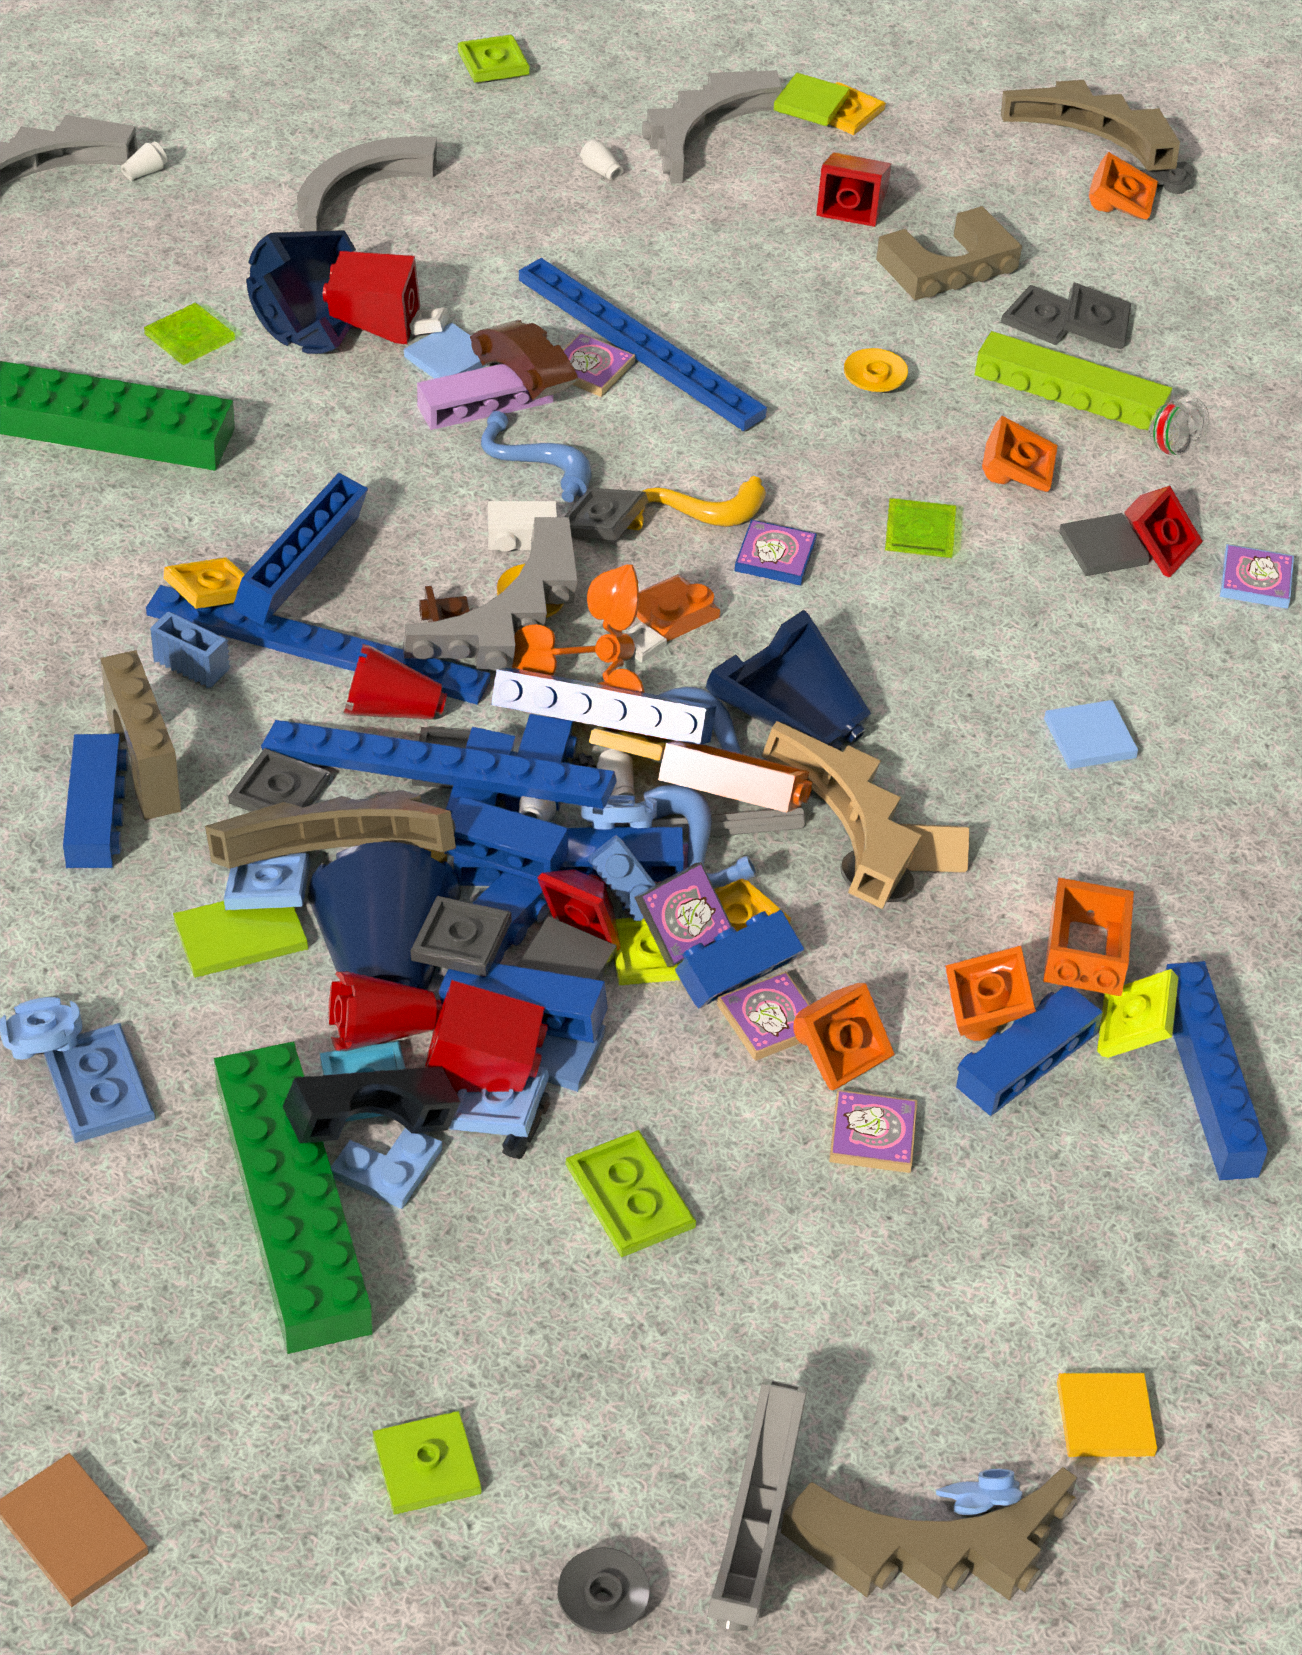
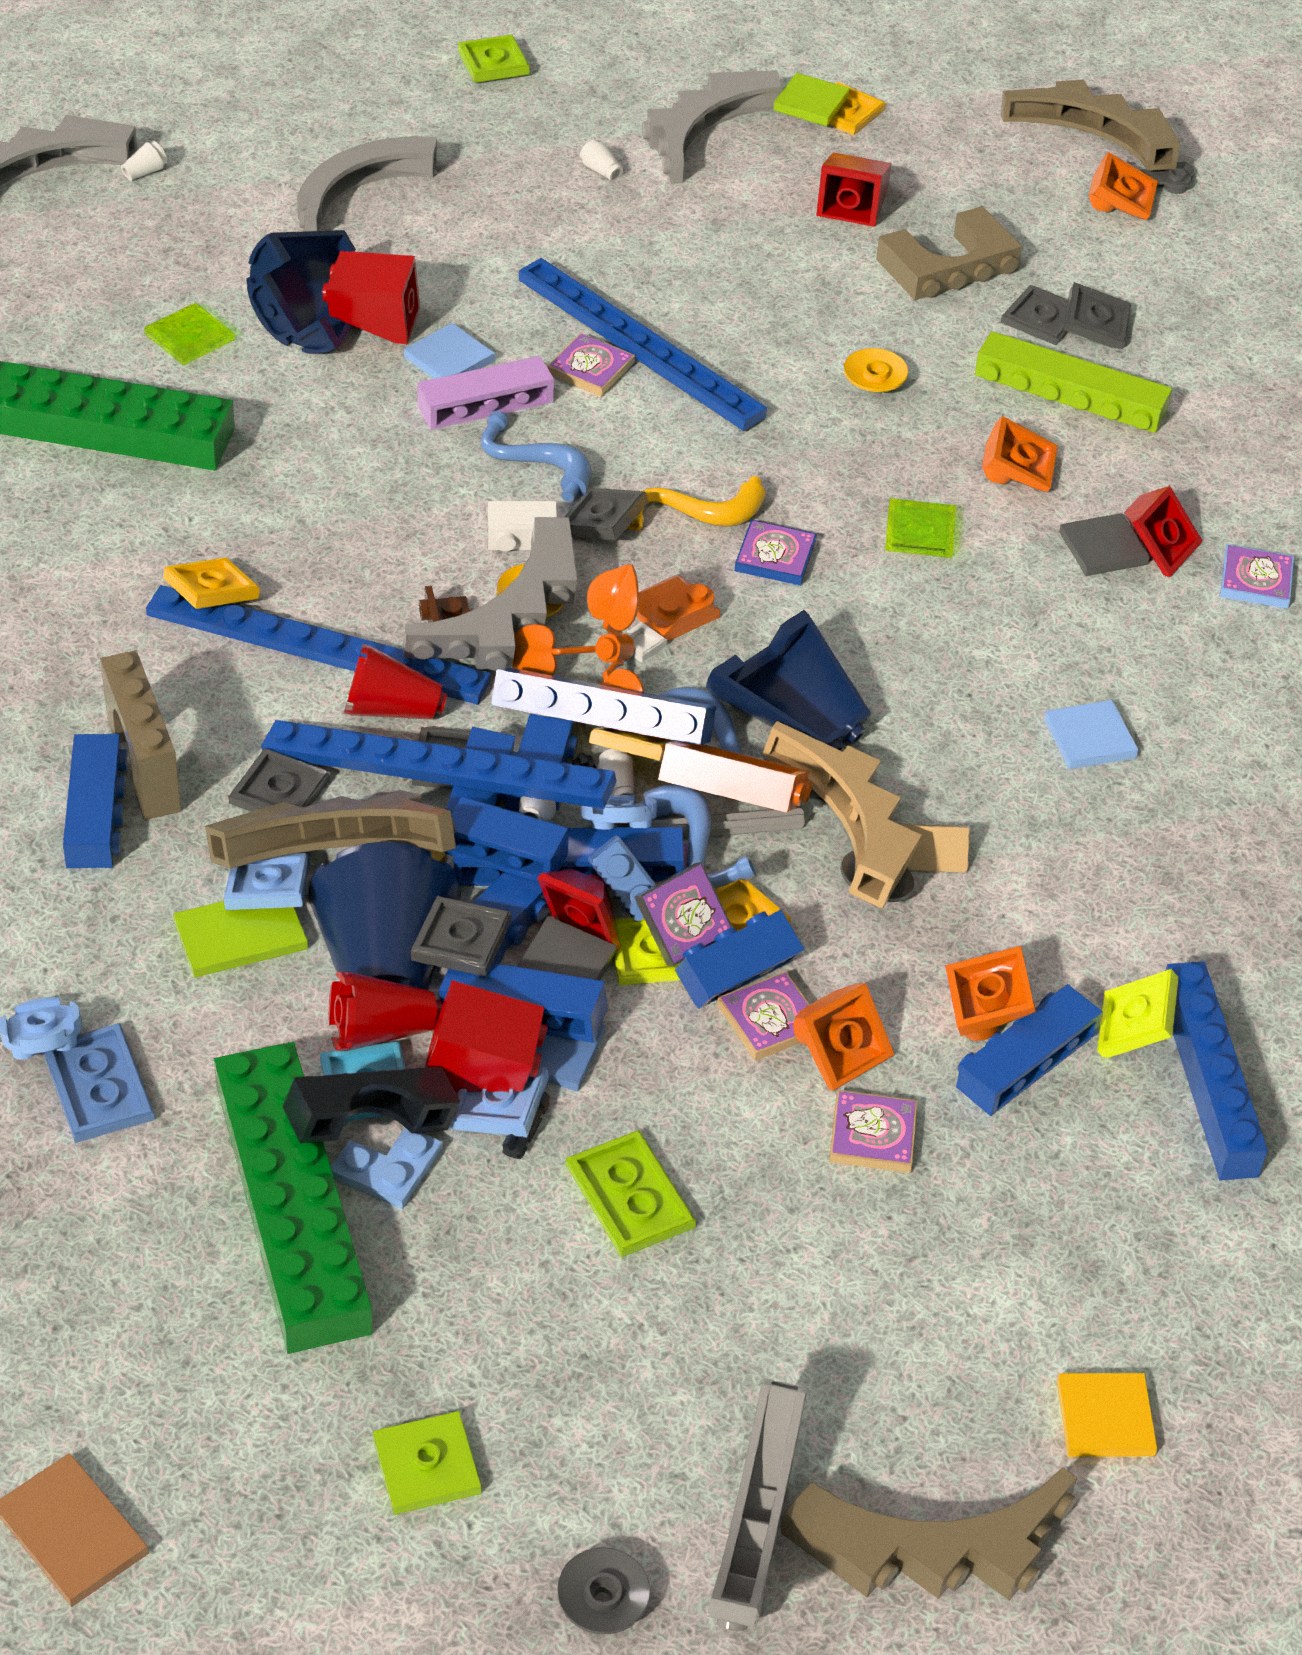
medium blue brick [150,612,230,688] -> none
blue brick [232,472,368,626] -> none
white tile [410,307,450,335] -> none
reddish brown brick [470,320,579,400] -> none
light blue plate [936,1469,1022,1515] -> none
orange piece [1043,877,1134,996] -> none
clear helmet [1148,396,1210,455] -> none

